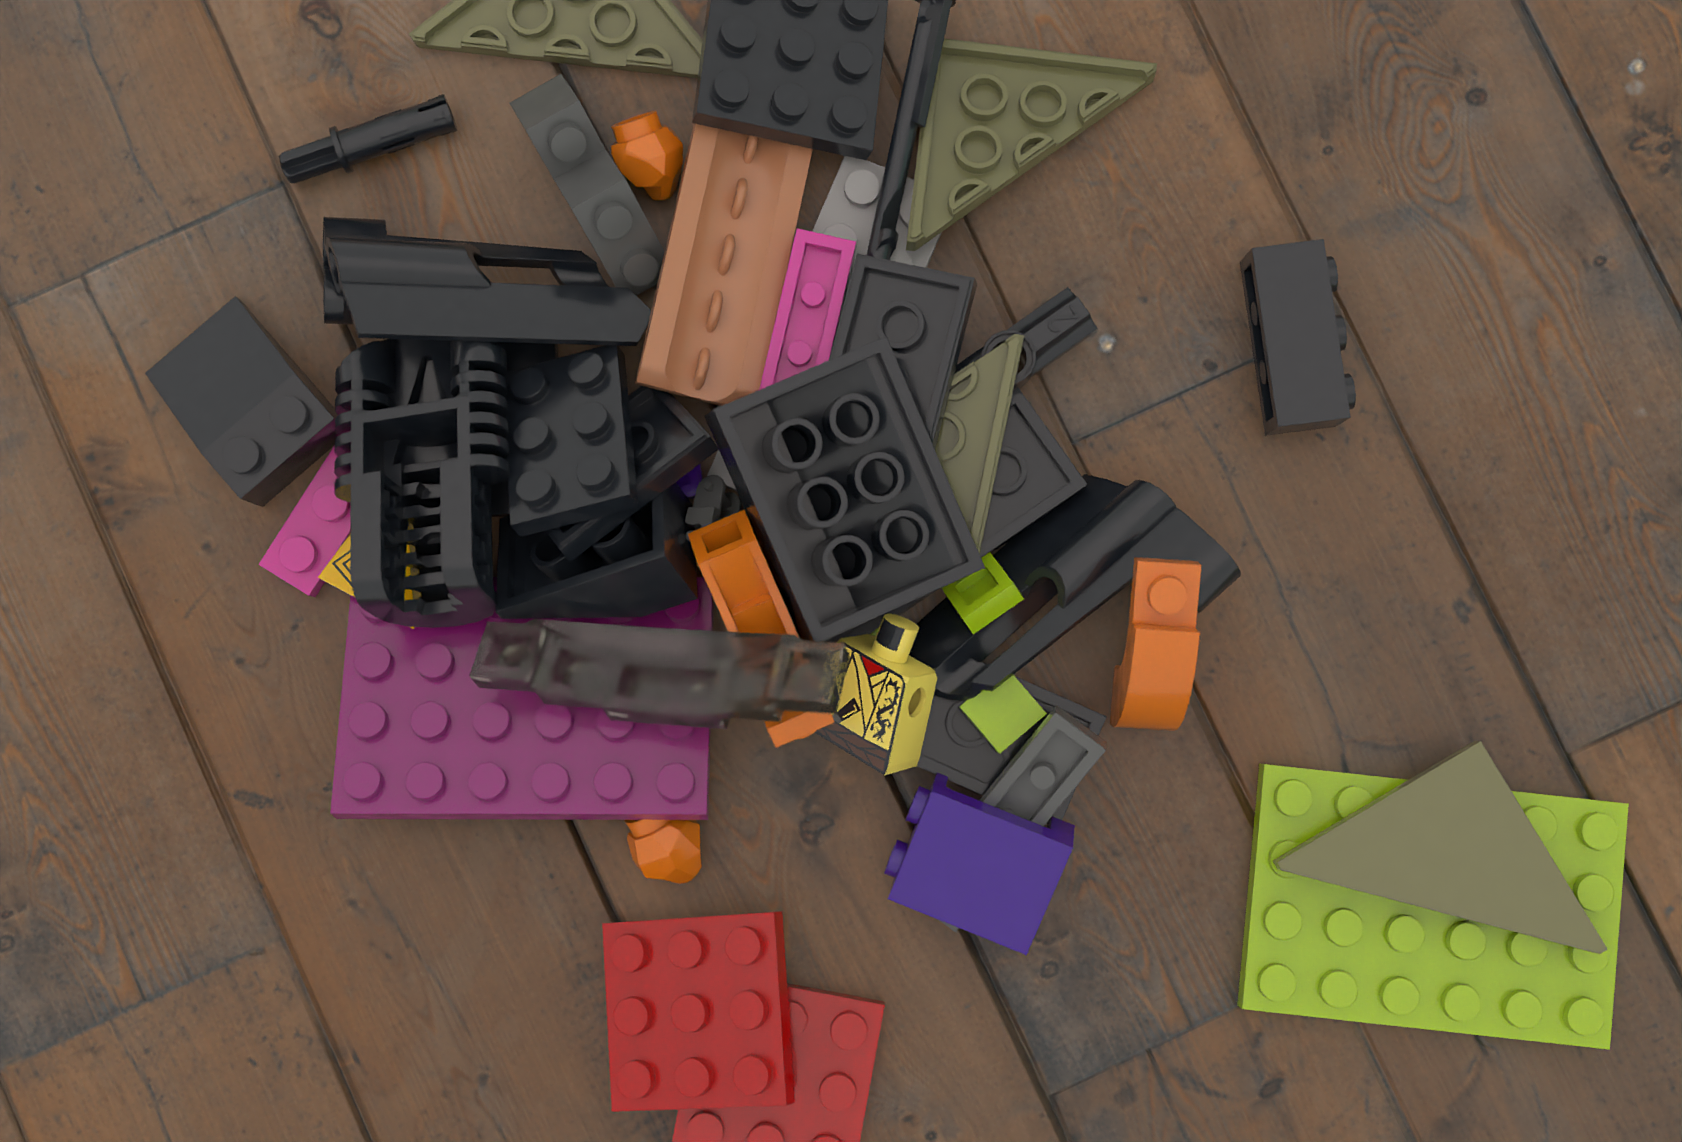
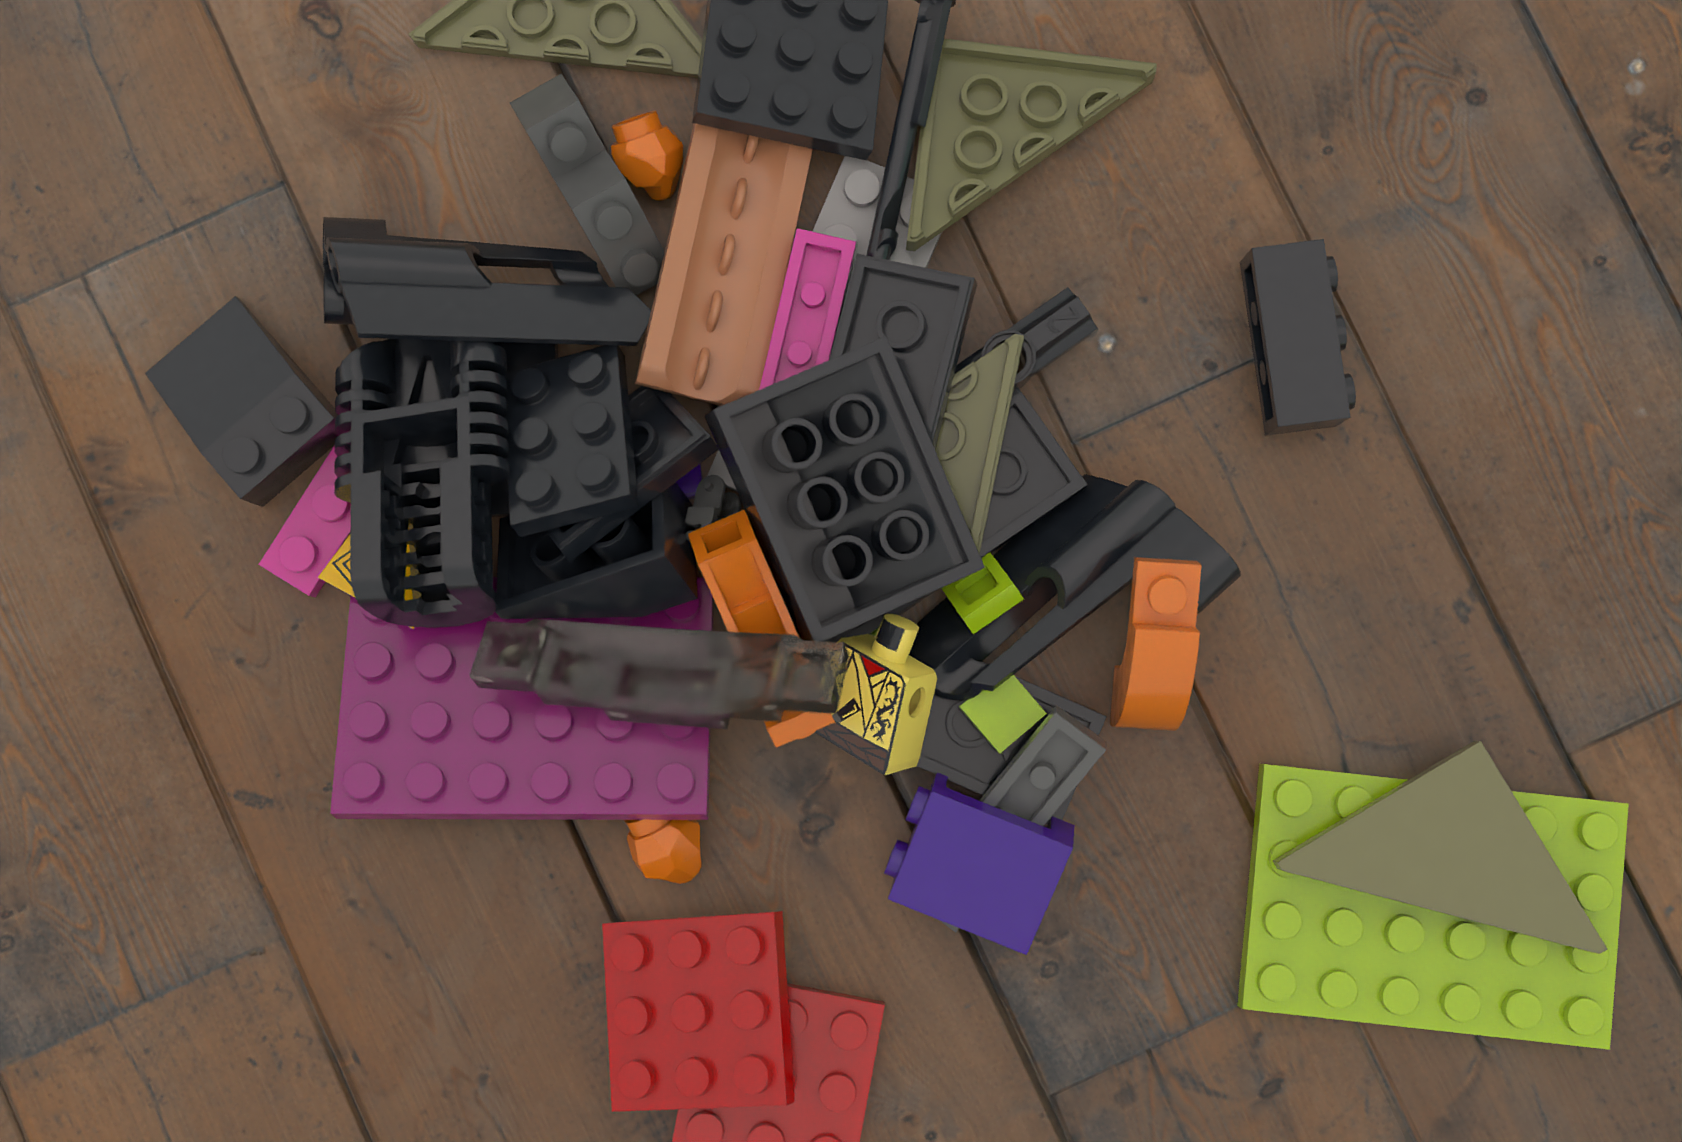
black axle [279,94,458,184] -> none

